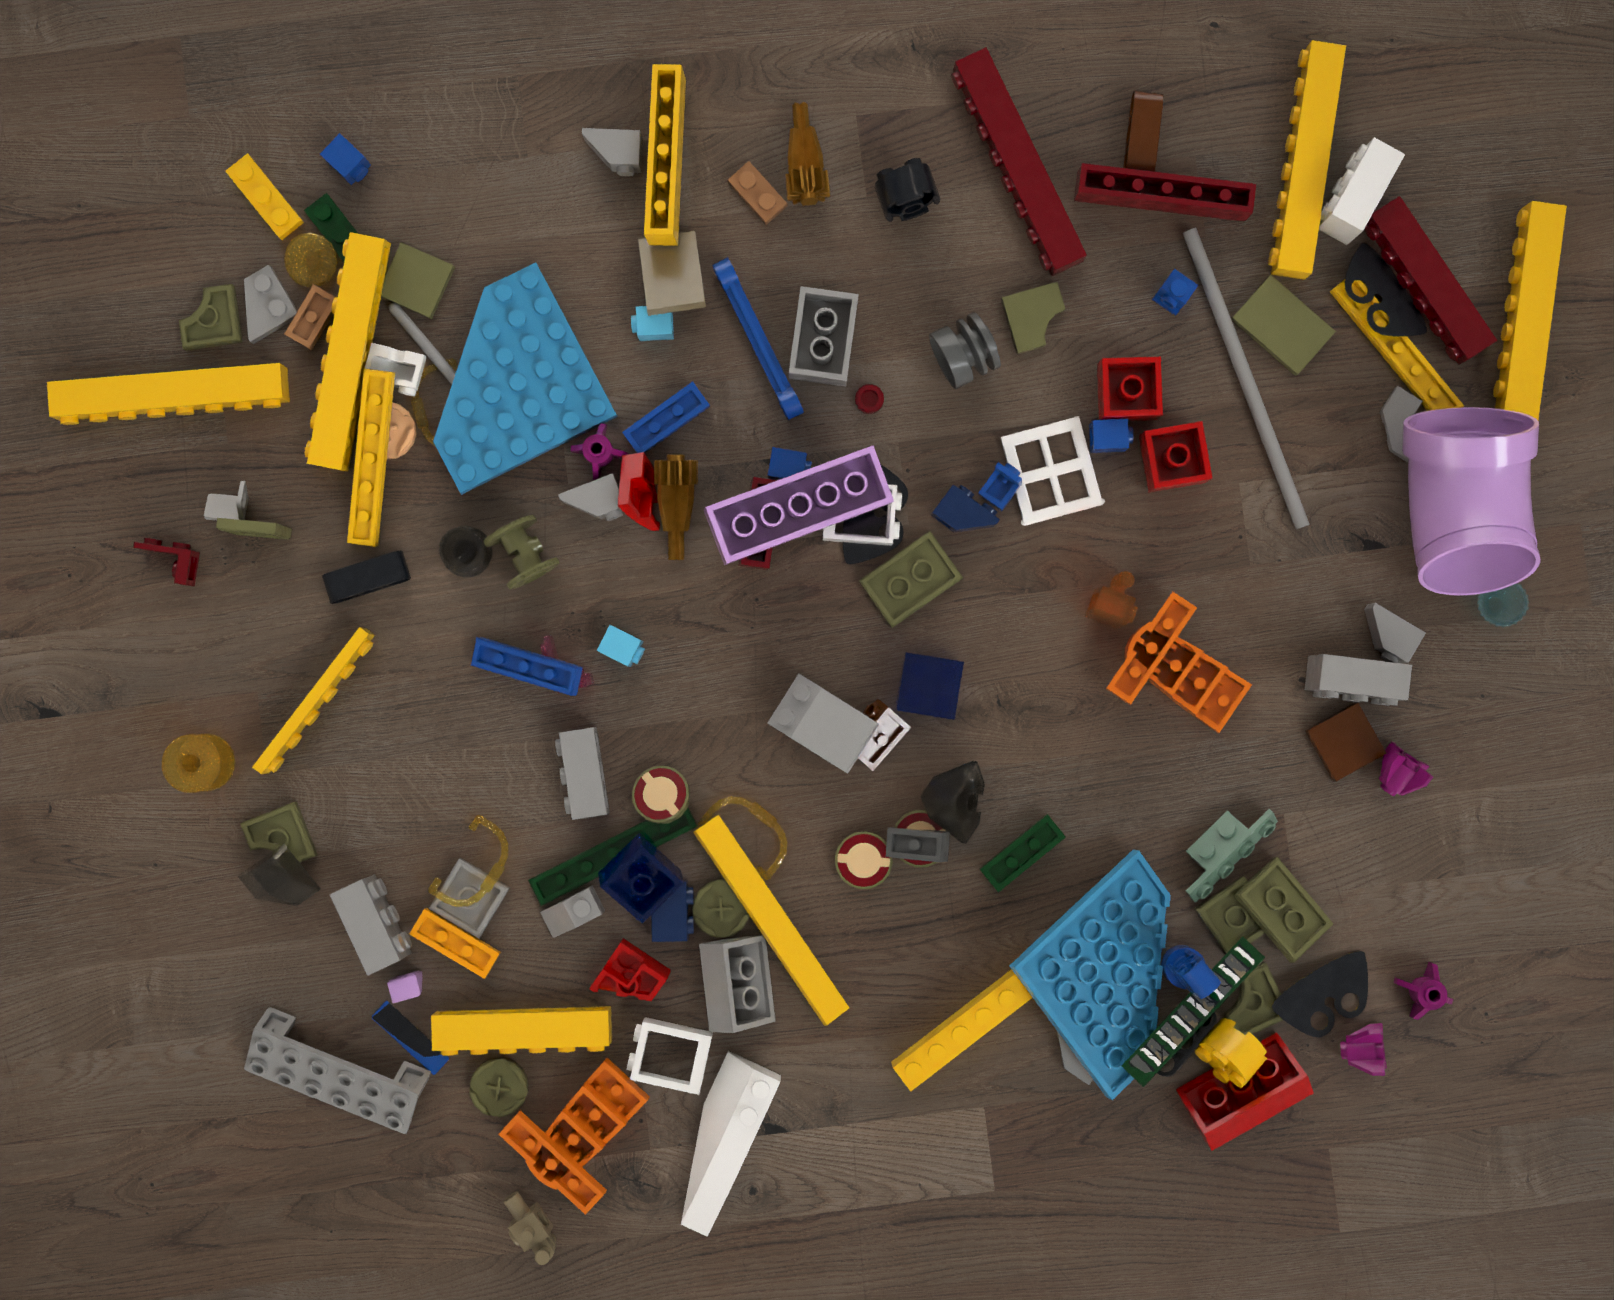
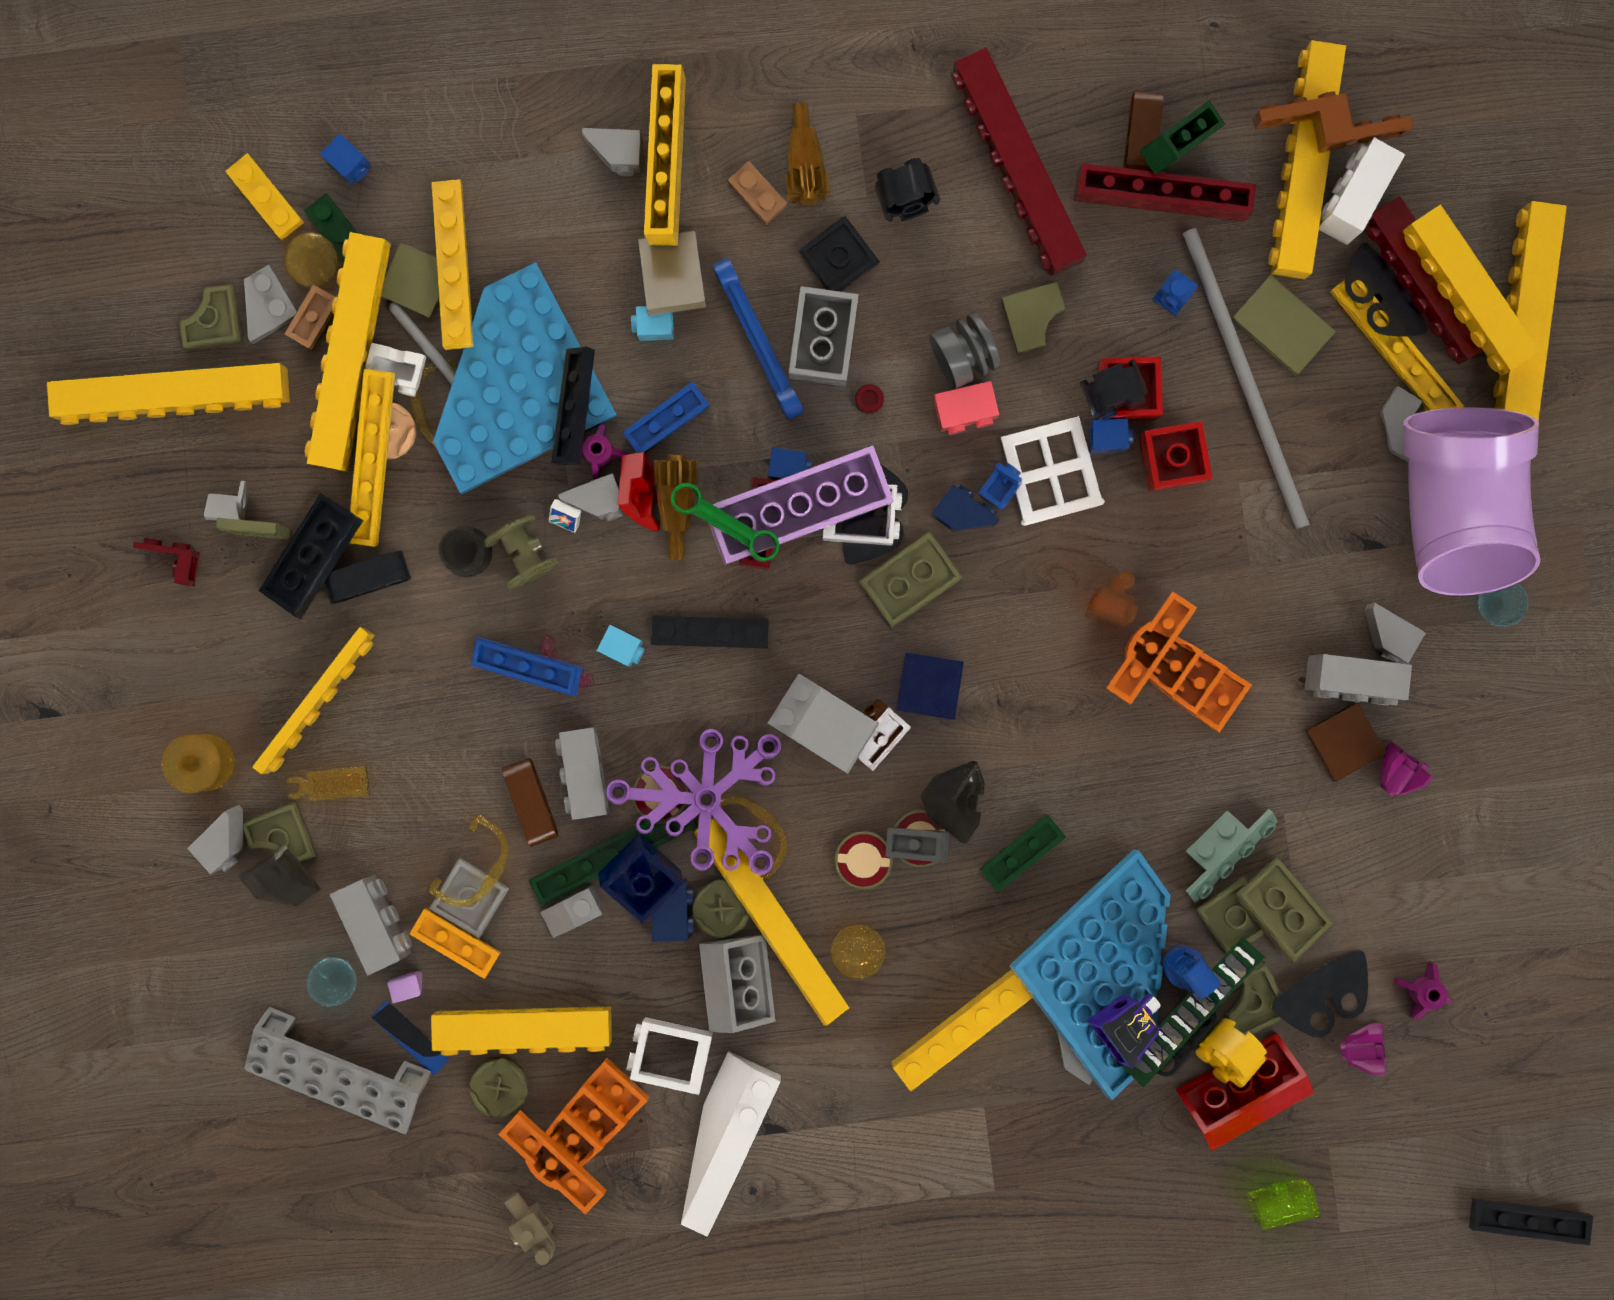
red slope [589,938,671,1002] -> none
none -> light grey slope [187,805,244,875]
none -> black tile [259,493,364,619]
none -> clear yellow plate [287,766,370,801]
none -> clear light blue hat [306,957,357,1007]
none -> yellow plate [432,179,474,350]
none -> reddish brown beam [502,758,559,847]
none -> white tile [549,499,582,533]
none -> black plate [551,347,595,465]
none -> medium lavender plant [606,729,781,875]
none -> black plate [651,616,769,649]
none -> green piece [670,483,780,562]
none -> black tile [799,216,880,292]
none -> clear yellow wheel [831,924,886,979]
none -> coral brick [933,381,999,435]
none -> black brick [1080,360,1149,421]
none -> torso [1087,994,1161,1068]
none -> dark green brick [1139,100,1226,175]
none -> clear neon green brick [1248,1179,1320,1230]
none -> dark orange bracket [1253,91,1413,153]
none -> yellow brick [1403,204,1540,376]
none -> black plate [1469,1198,1593,1246]

